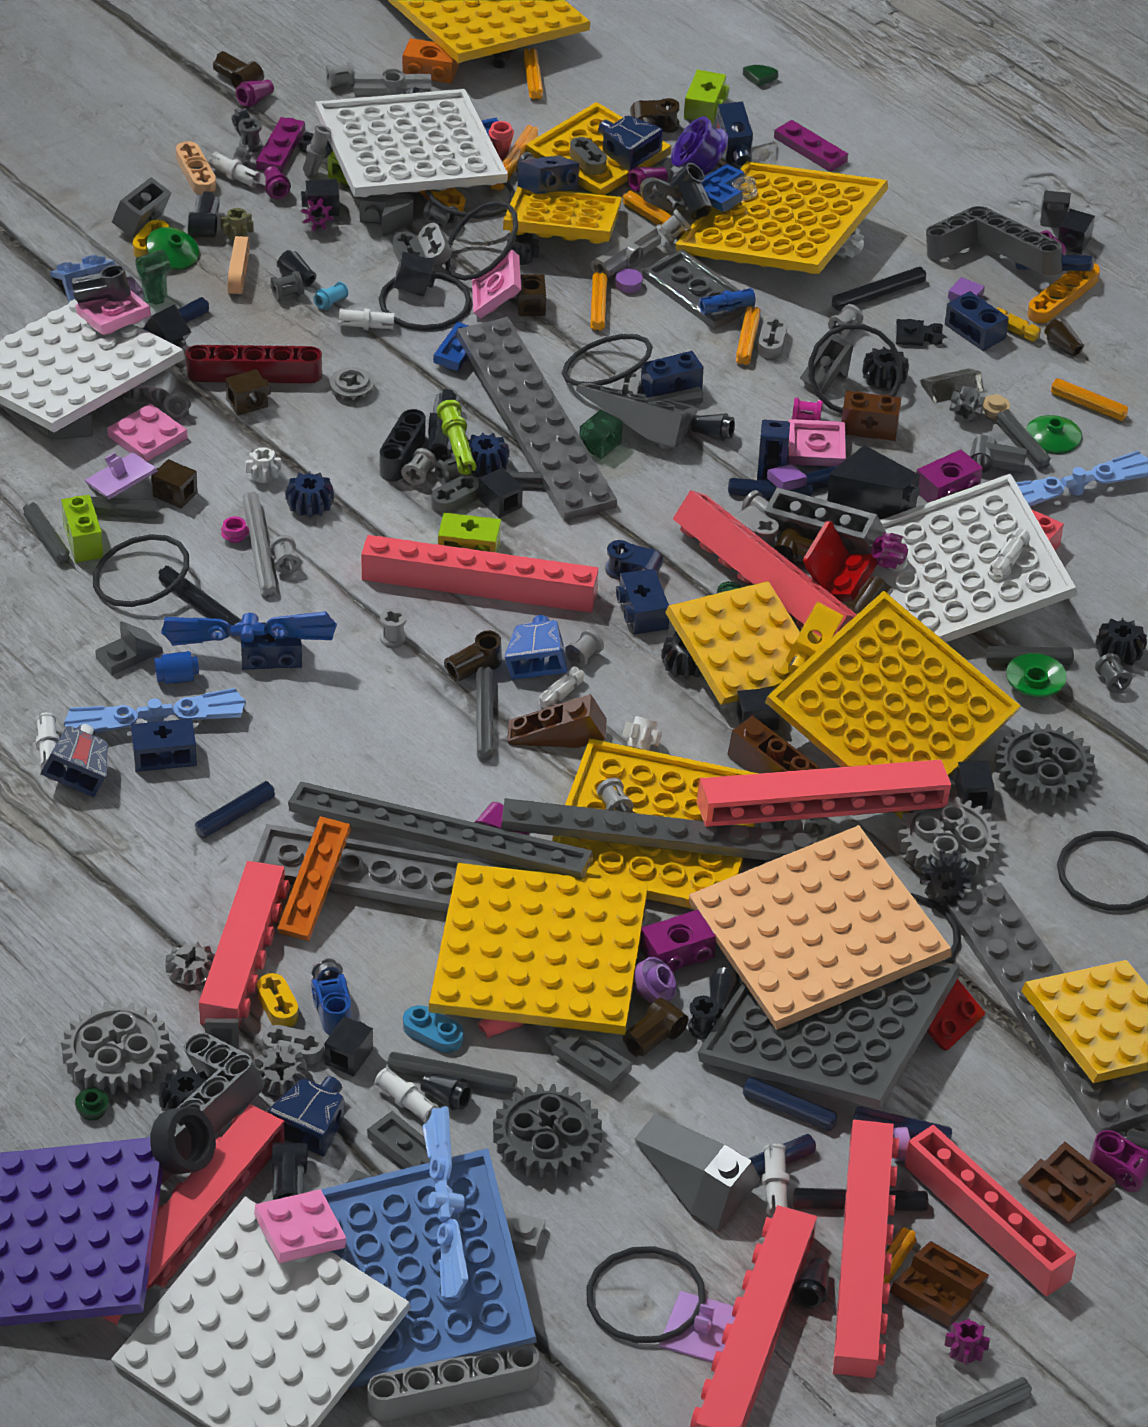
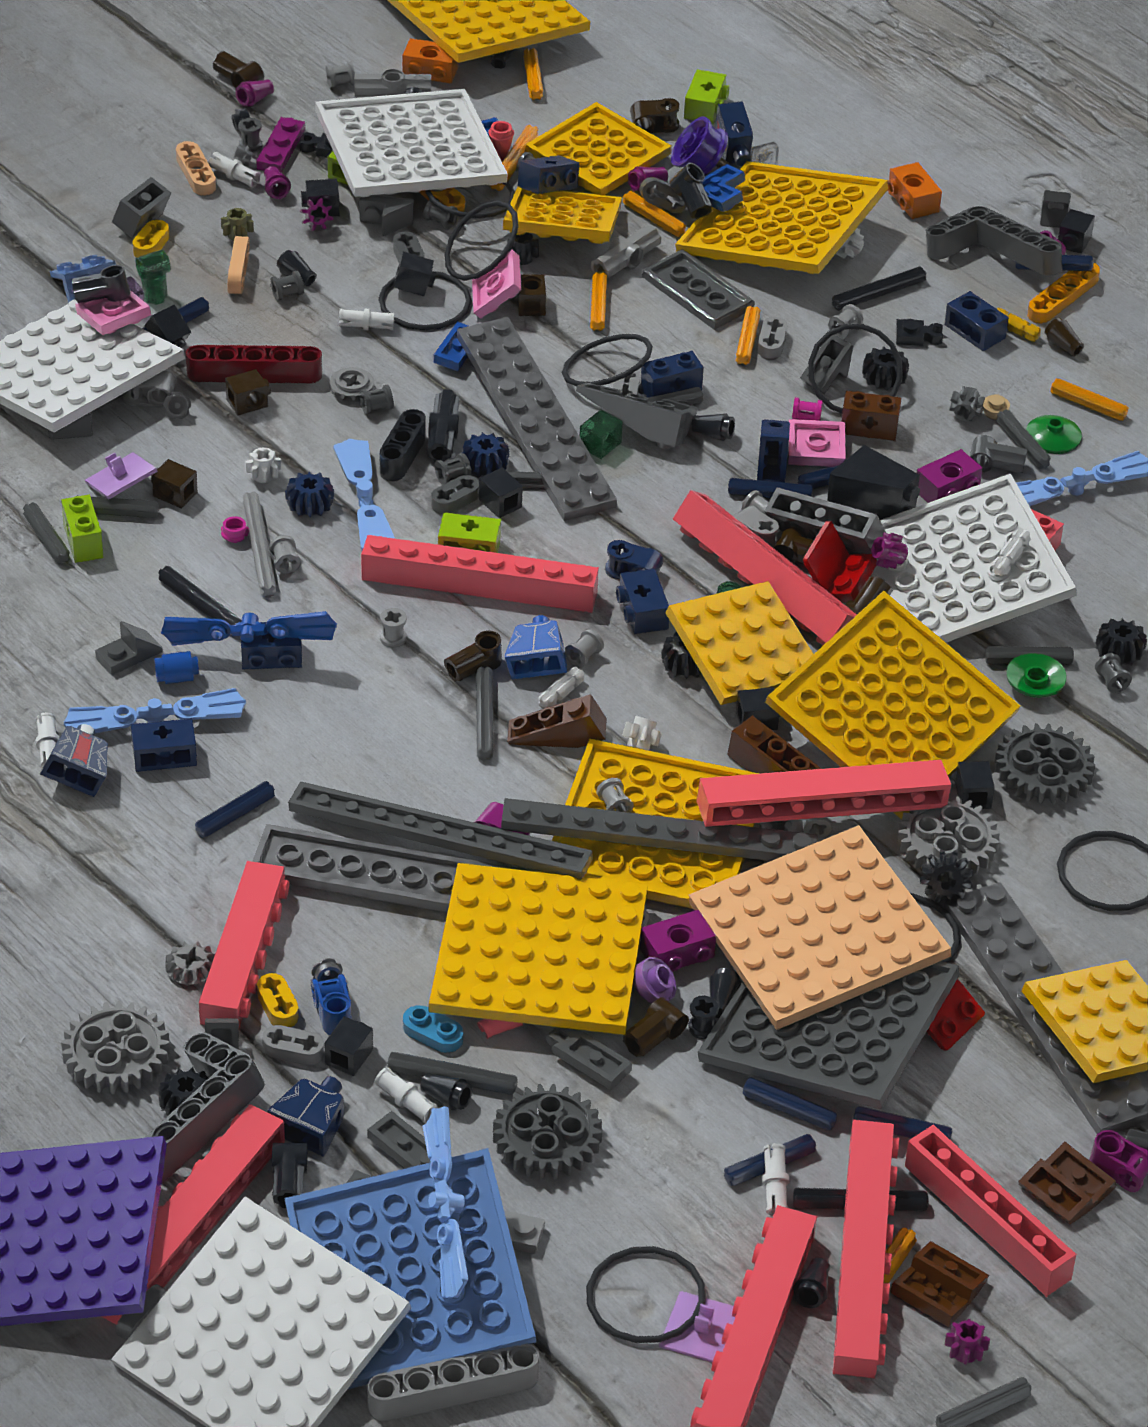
dark green plate [75,1088,109,1120] -> none
black piece [93,534,189,607] -> none
bright pink plate [107,403,188,462] -> none
green dish [146,227,199,270] -> none
black tyre [150,1107,216,1174] -> none
black piece [188,191,220,237] -> none
bright pink plate [254,1189,346,1263] -> none
light grey gear [255,1043,307,1096] -> none
orange plate [278,816,351,941] -> none
light grey axle [303,125,331,176] -> none
medium azure pin [313,281,349,310] -> none
light grey bush [401,448,436,486] -> none
light grey beam [418,223,452,266] -> none
lime pin [436,400,476,475] -> none
dark grey beam [570,137,607,175] -> none
dark blue torso [598,116,663,172] -> none
medium lavender tile [616,269,643,293] -> none
dark grey wedge [634,1114,760,1232] -> none
light grey bush [656,209,691,245] -> none
blue pin [699,288,756,315] -> none
clear bush [733,176,758,200] -> none
dark green tile [743,65,778,87] -> none
medium lavender tile [767,464,807,490] -> none
magenta plate [774,120,848,172] -> none
yellow torso [786,601,844,674] -> none
lavender tile [893,1127,910,1162] -> none
clear smoke slope [920,368,984,403] -> none
medium lavender tile [948,277,985,300] -> none
none -> light blue piece [333,439,395,551]
none -> dark grey bush [360,384,394,414]
none -> orange brick [887,162,942,219]

